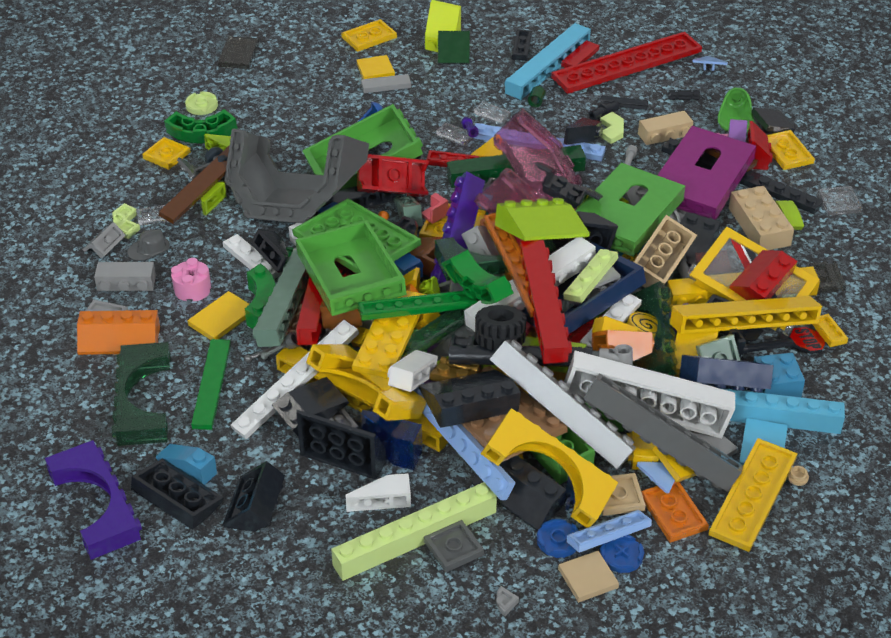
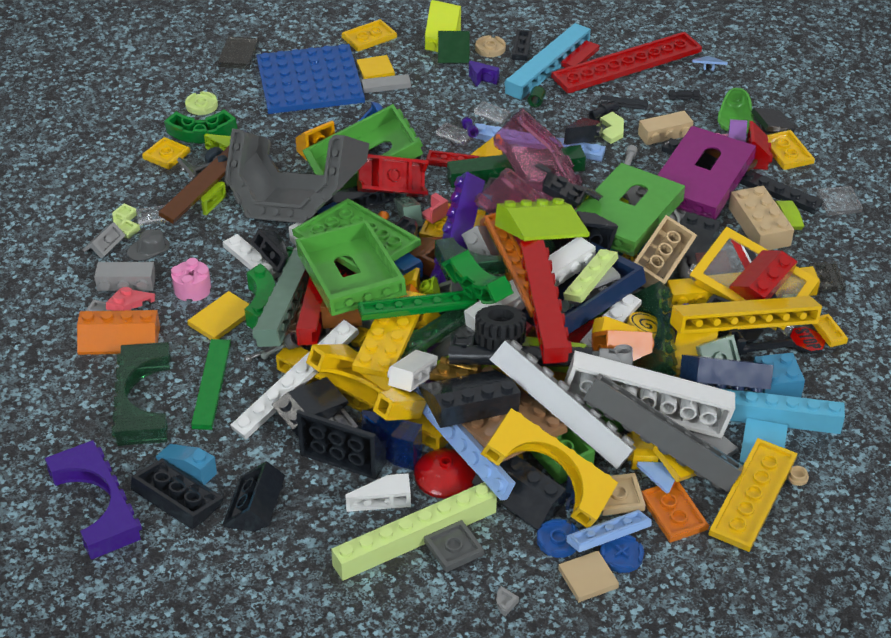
none -> coral wing [106,287,155,311]
none -> blue plate [256,44,365,114]
none -> light orange slope [296,121,335,161]
none -> red dish [414,448,476,499]
none -> dark purple slope [469,60,499,87]
none -> tan tile [475,35,506,57]

